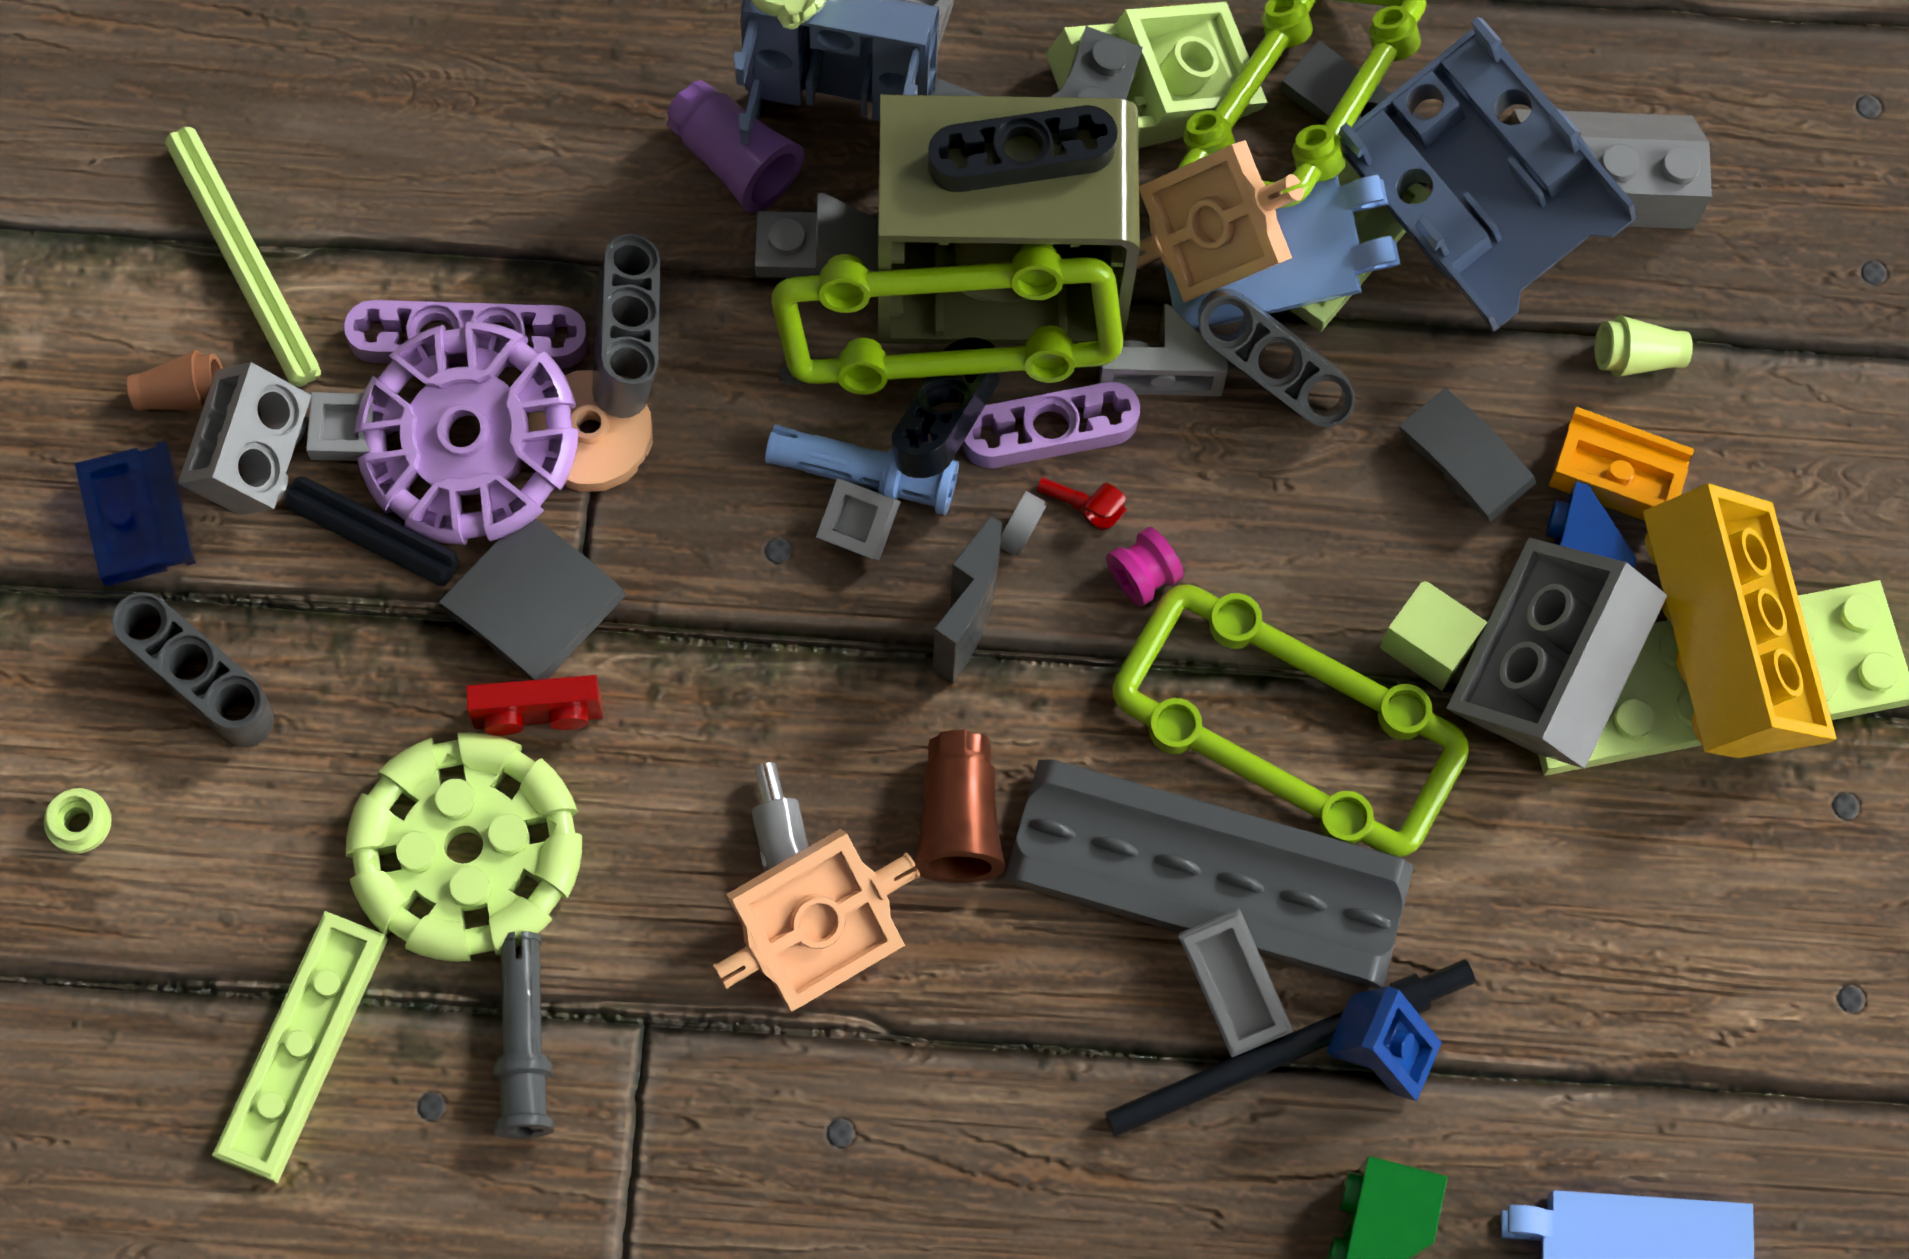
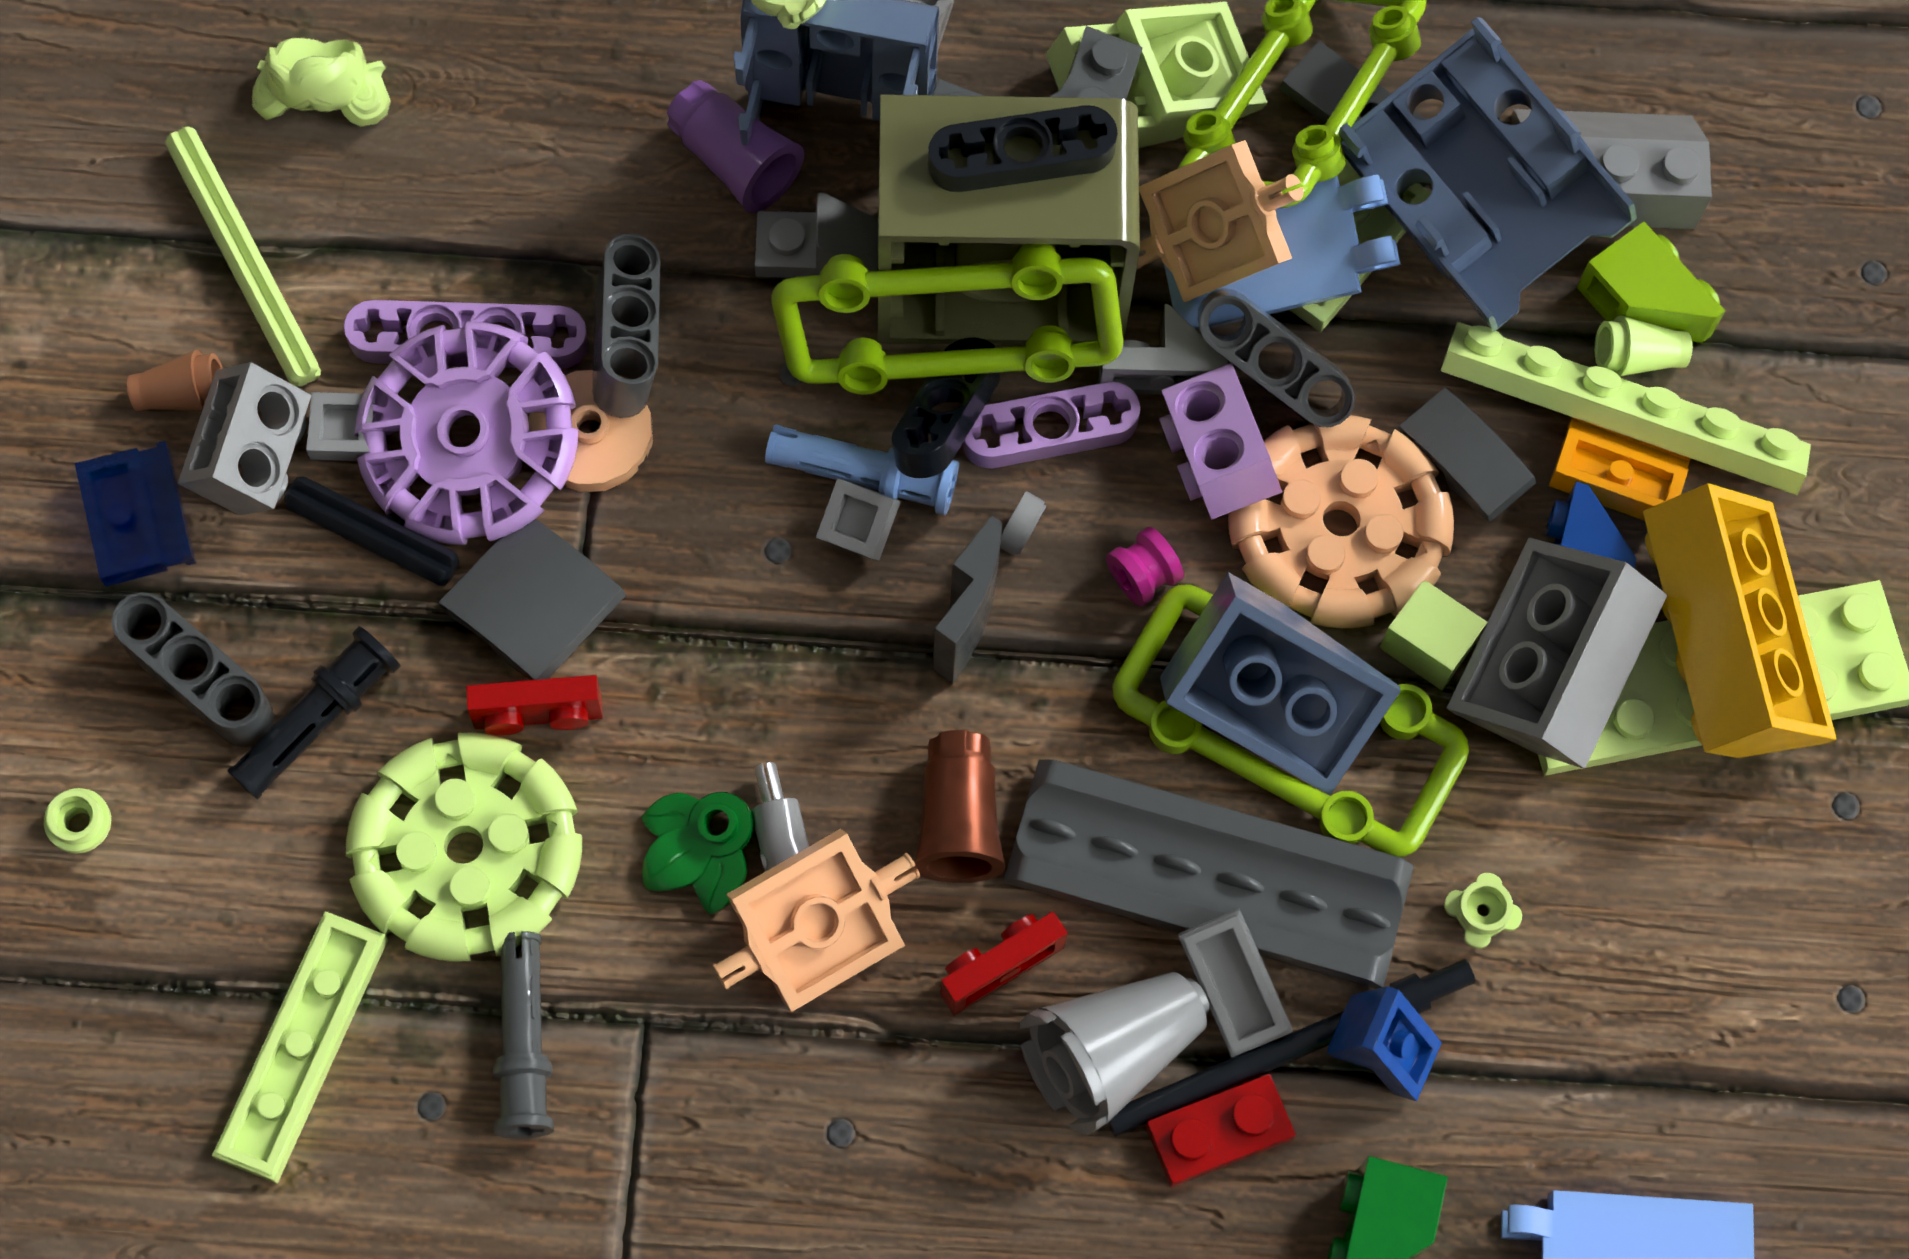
red hand [1037,477,1127,530] -> none
none -> black pin [227,626,401,800]
none -> yellowish green hair [252,38,391,127]
none -> green plate [641,792,754,915]
none -> red plate [940,911,1068,1016]
none -> light grey cone [1019,972,1209,1135]
none -> red plate [1145,1074,1296,1188]
none -> lavender brick [1159,363,1282,520]
none -> sand blue slope [1160,572,1401,795]
none -> light nougat plate [1228,415,1454,629]
none -> yellowish green plate [1440,321,1811,495]
none -> yellowish green plate [1444,873,1522,949]
none -> lime slope [1576,221,1726,343]

